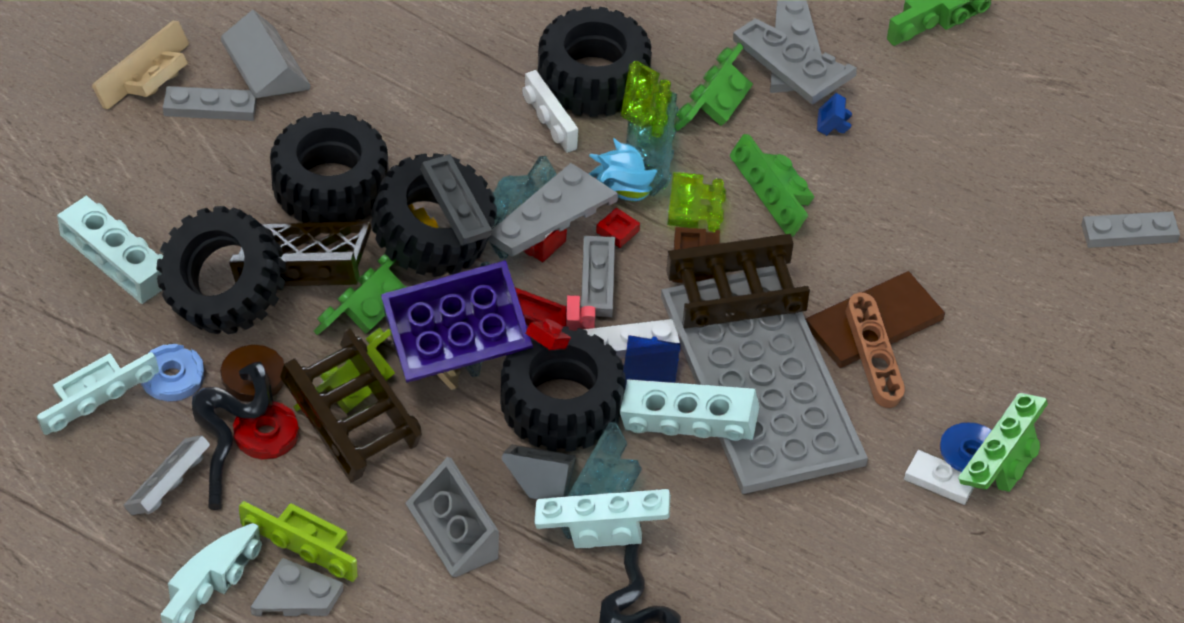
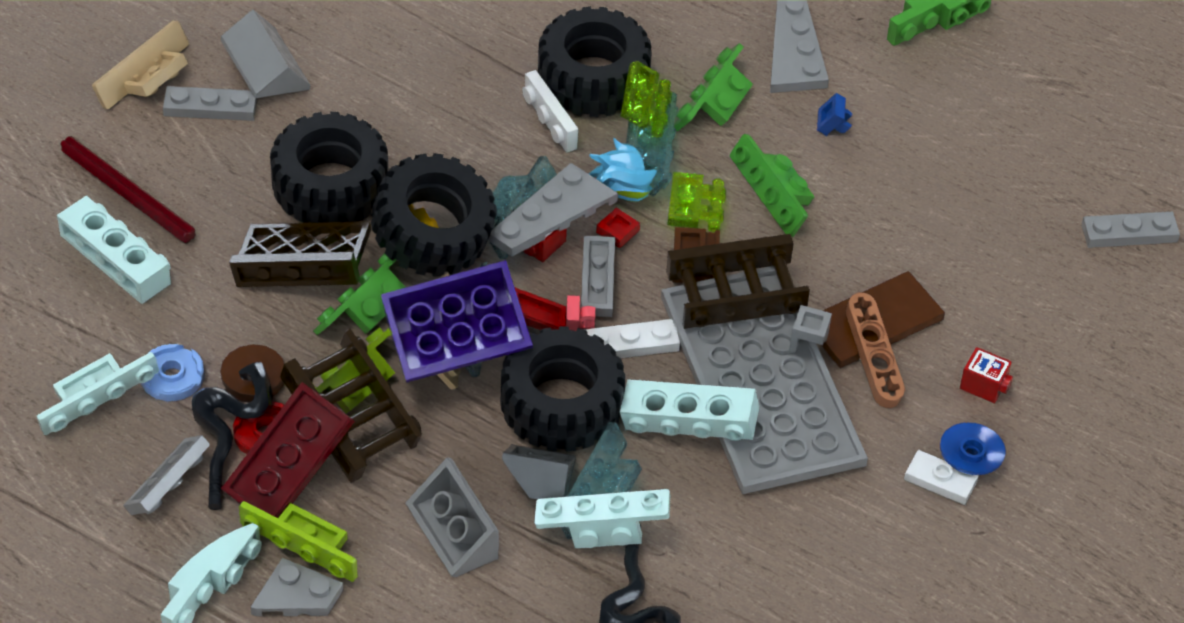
black tyre [156,206,286,334] -> none
dark grey plate [420,154,492,246] -> none
red plate [525,319,571,350] -> none
clear blue piece [623,335,681,388] -> none
light grey wing [733,18,857,105] -> none
bright green bracket [958,393,1048,492] -> none
none -> dark red axle [60,136,196,243]
none -> dark red plate [221,382,355,518]
none -> light grey panel [789,305,832,353]
none -> red brick [959,347,1013,404]

